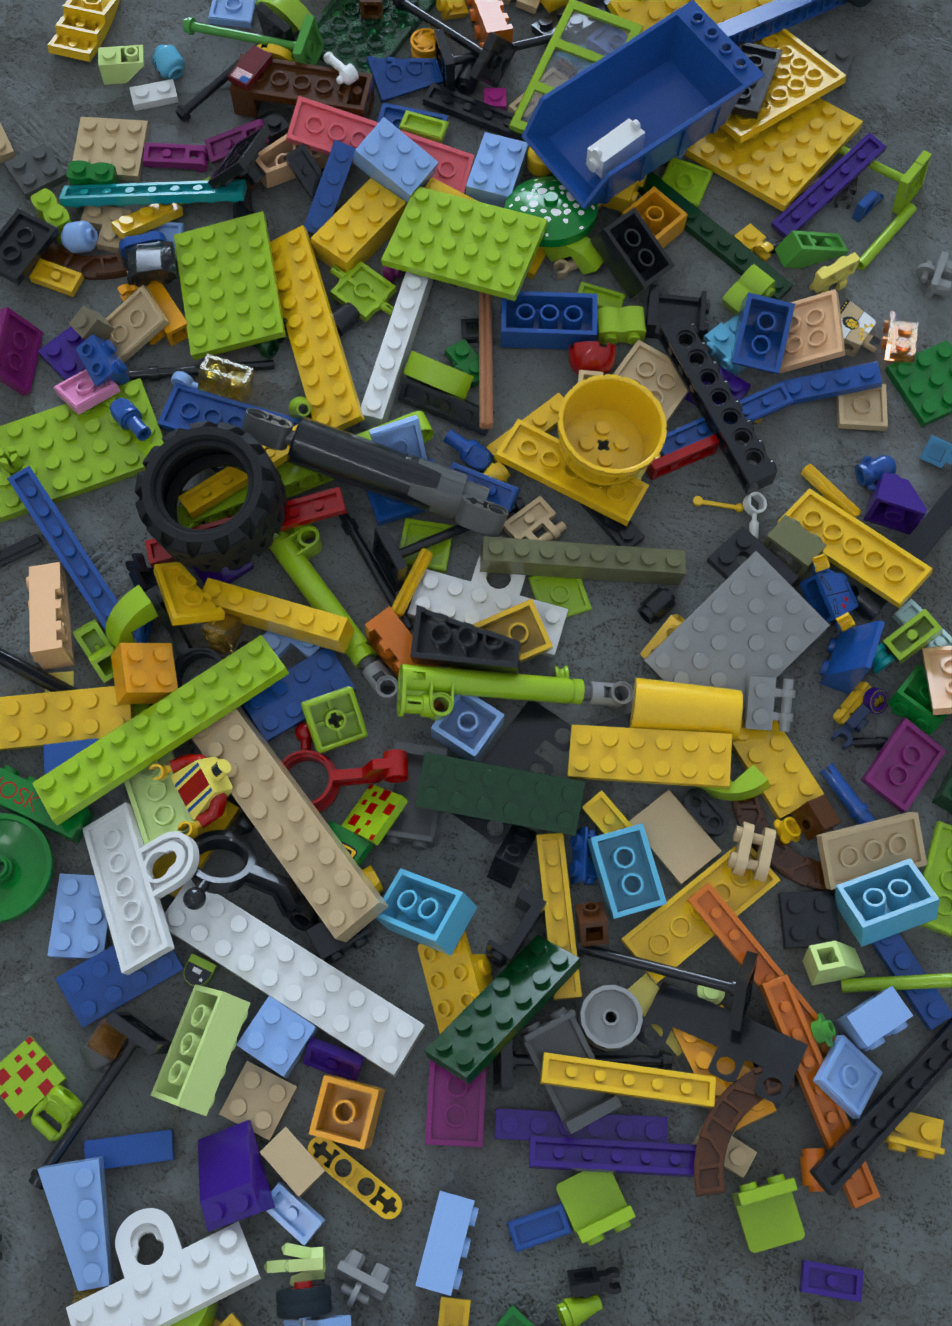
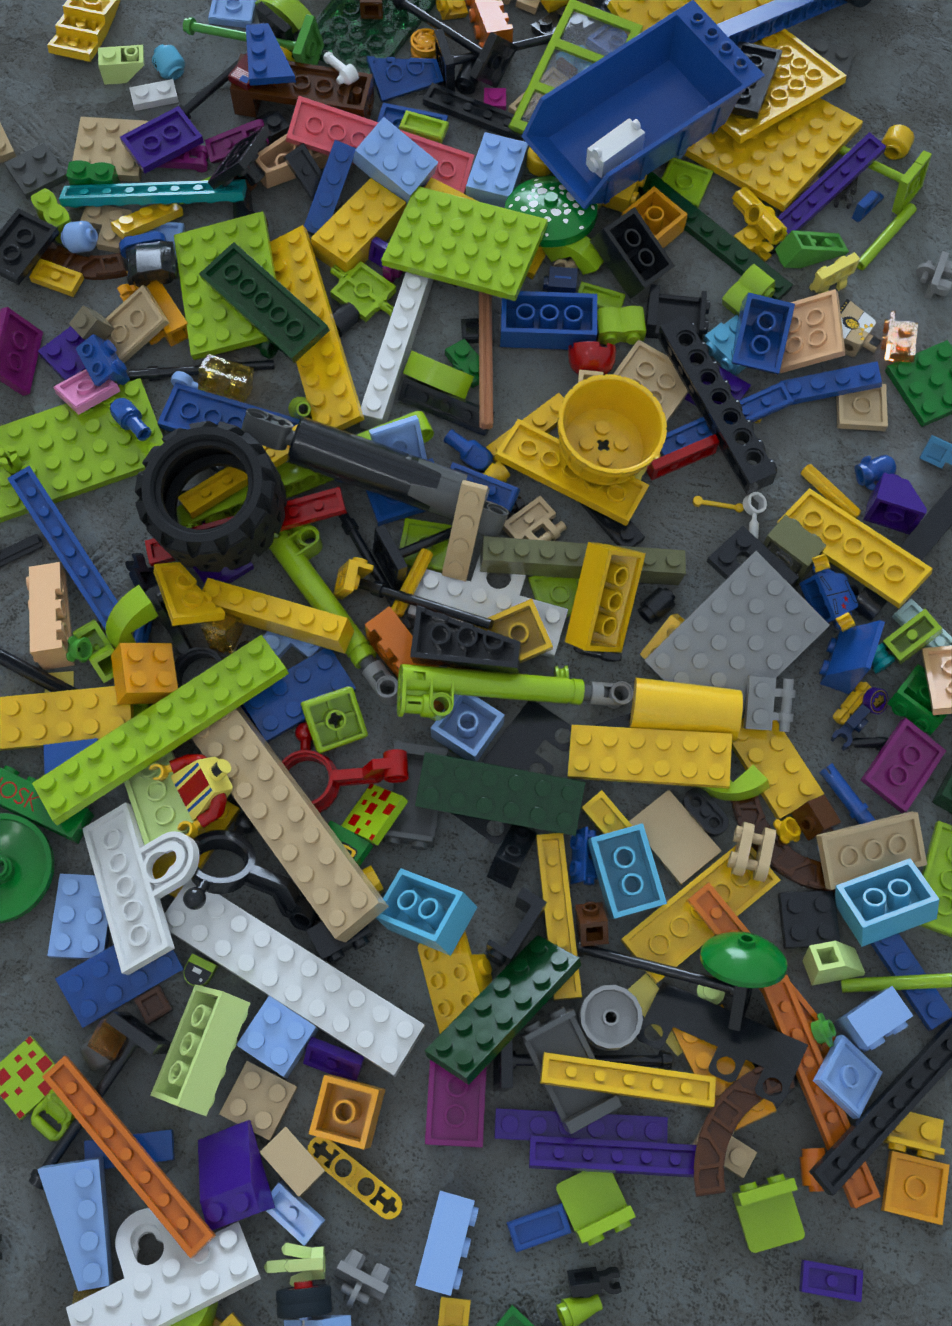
none -> orange plate [42,1056,216,1258]
none -> bright green plate [66,636,93,663]
none -> dark purple plate [120,106,204,174]
none -> reddish brown tile [134,985,173,1025]
none -> dark green plate [199,242,330,363]
none -> blue wing [246,23,296,86]
none -> yellow bracket [333,557,374,600]
none -> black bar [358,578,494,630]
none -> dark purple plate [368,236,388,268]
none -> tan plate [442,480,488,581]
none -> dark blue brick [543,266,578,293]
none -> yellow slope [565,542,646,653]
none -> black piece [573,646,622,662]
none -> green dish [700,932,787,988]
none -> yellow piece [732,187,788,245]
none -> yellow head [881,124,914,160]
none -> light orange plate [881,1151,950,1225]

